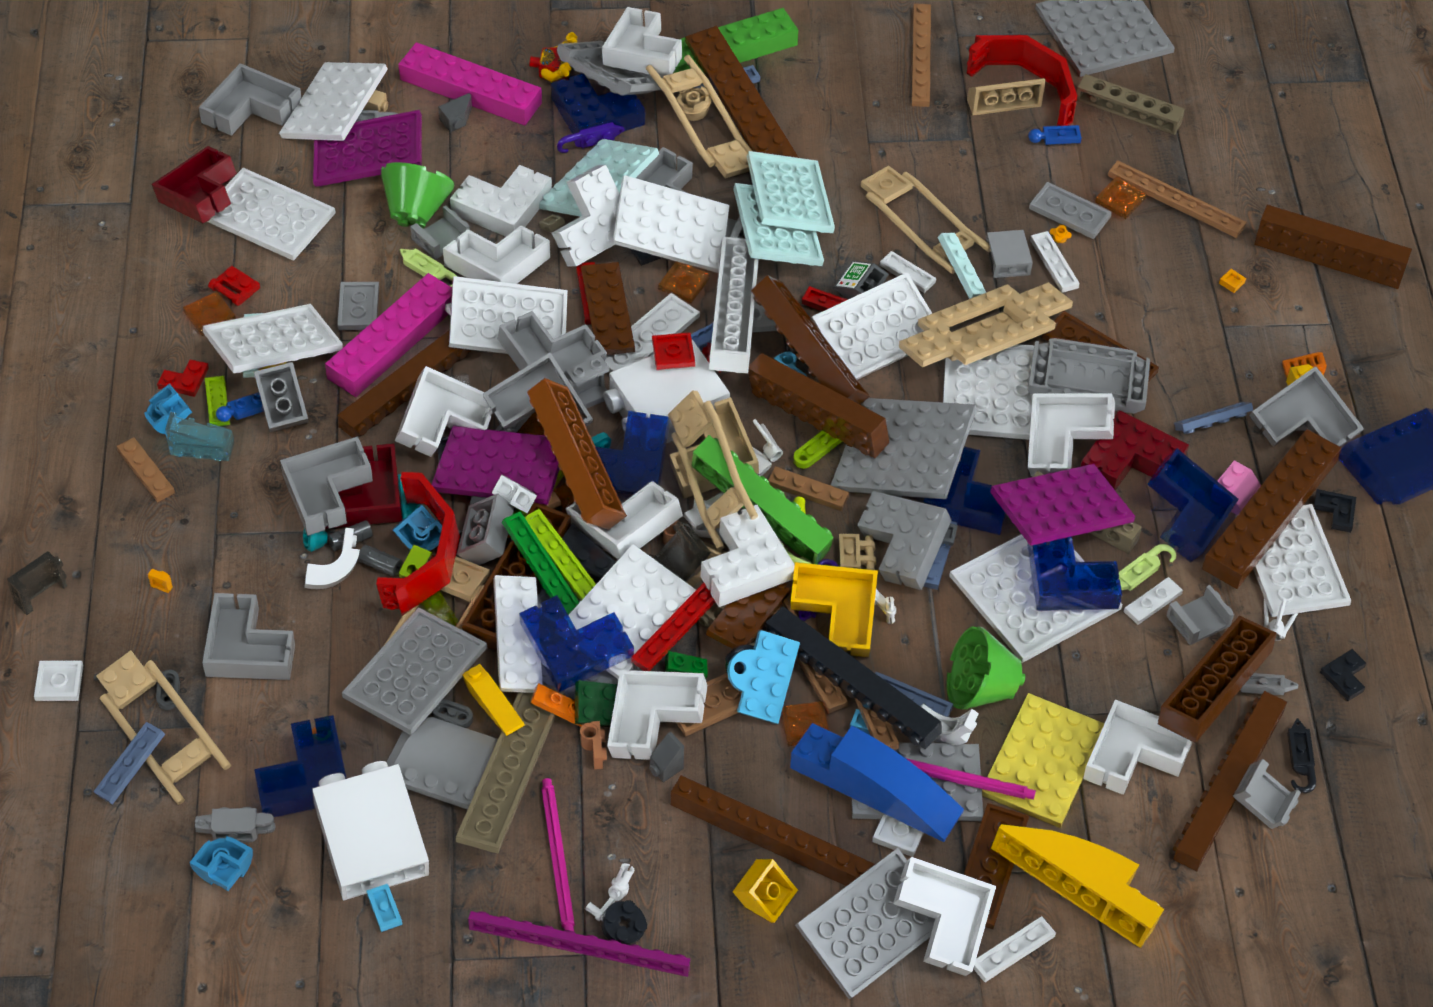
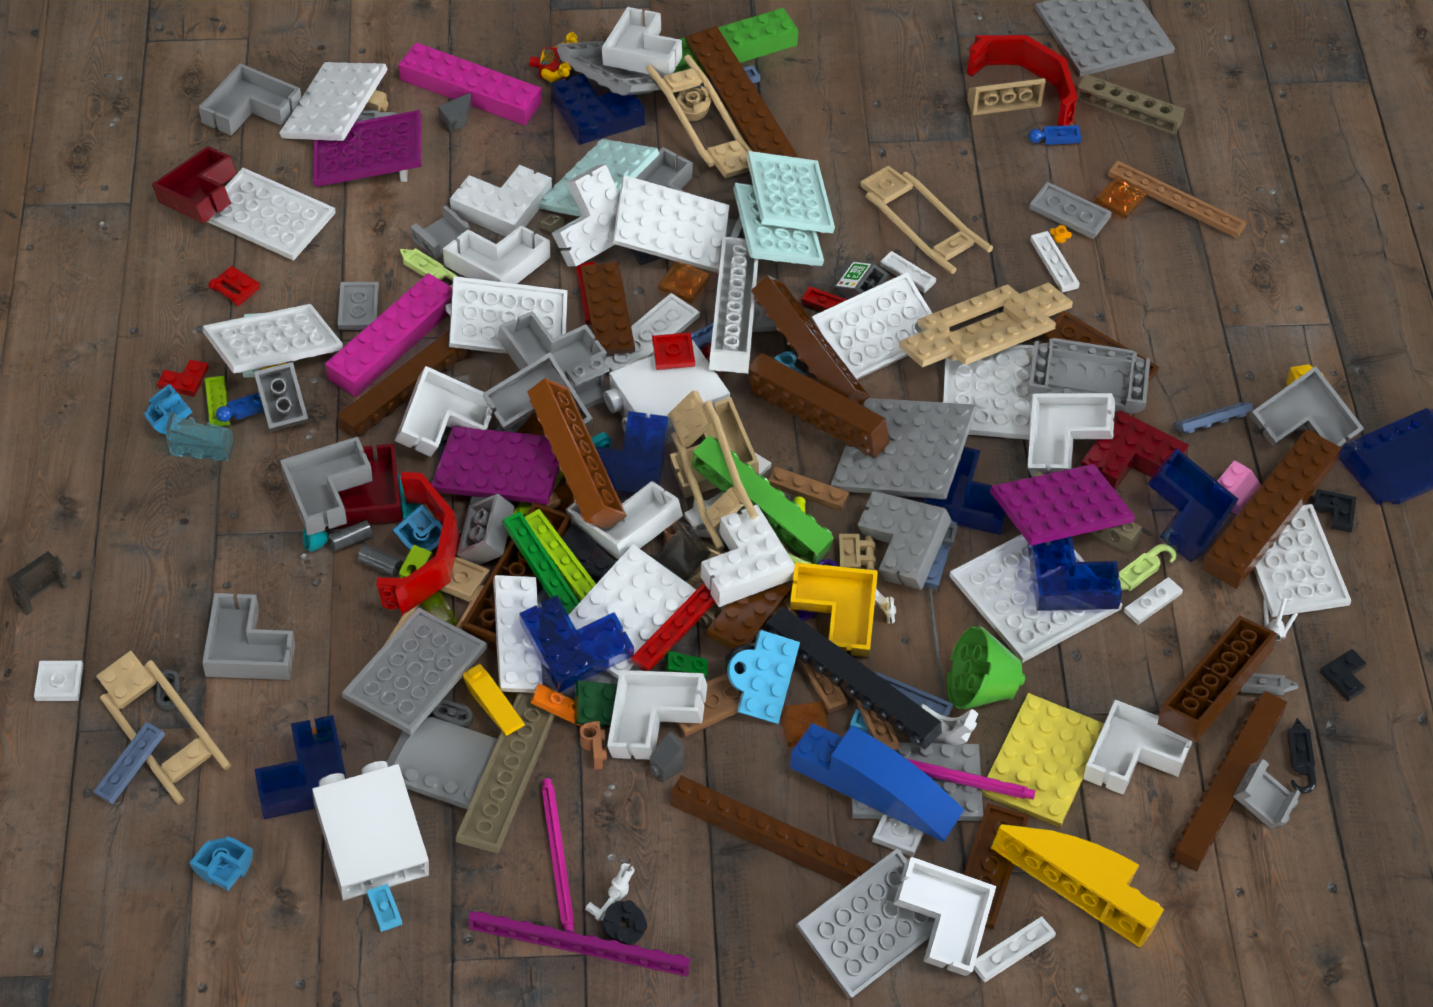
medium nougat plate [117,437,175,503] -> none
light orange plate [148,569,173,593] -> none
clear orange plate [183,291,236,336] -> none
light grey hinge [195,807,276,843] -> none
white arch [304,528,360,589] -> none
bright green cone [381,162,454,228] -> none
white slope [492,475,537,513] -> none
dark purple plate [557,122,625,153] -> none
yellow slope [733,859,798,923] -> none
white plant [752,419,783,462] -> none
lime plate [793,430,843,469] -> none
medium nougat plate [912,4,931,107] -> none
light aqua plate [937,233,986,299] -> none
light grey panel [986,230,1033,278] -> none
light grey panel [1166,585,1234,645] -> none
light orange plate [1219,269,1246,293] -> none
reddish brown brick [1254,205,1412,289] -> none
orange slope [1282,352,1327,378] -> none

